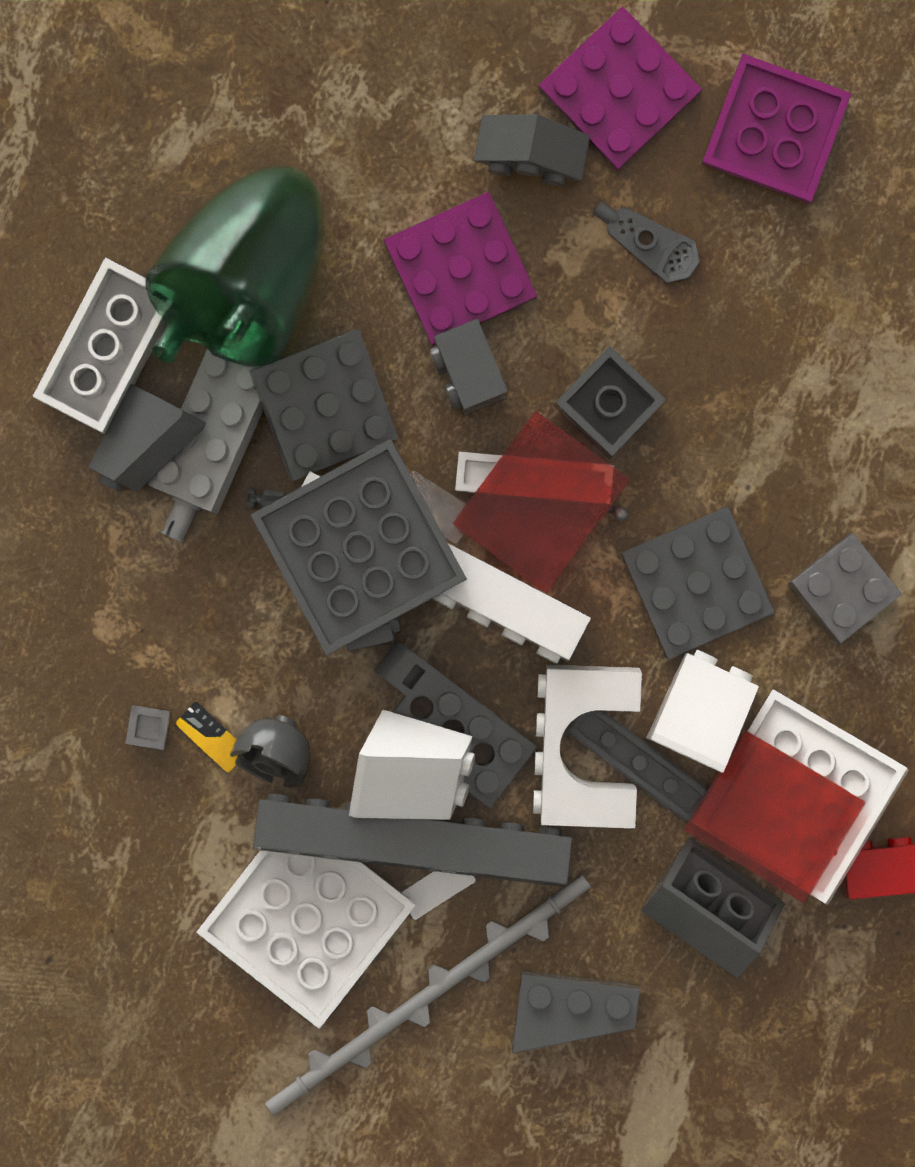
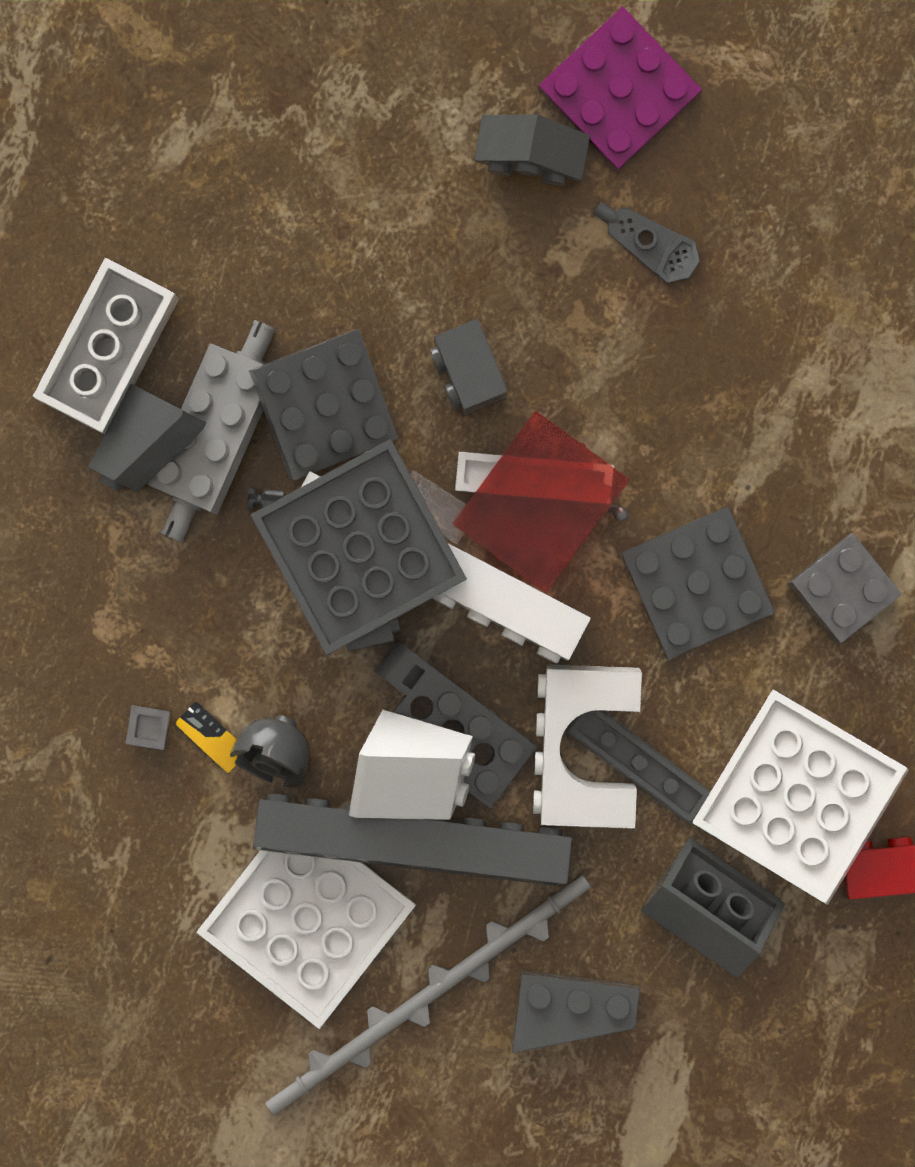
clear green windscreen [145,166,324,366] -> none
magenta plate [383,191,537,346] -> none
white sticker [401,871,476,920] -> none
dark grey brick [554,346,666,460] -> none
white slope [646,650,759,773] -> none
clear red piece [684,730,866,904] -> none
magenta plate [702,53,852,204] -> none

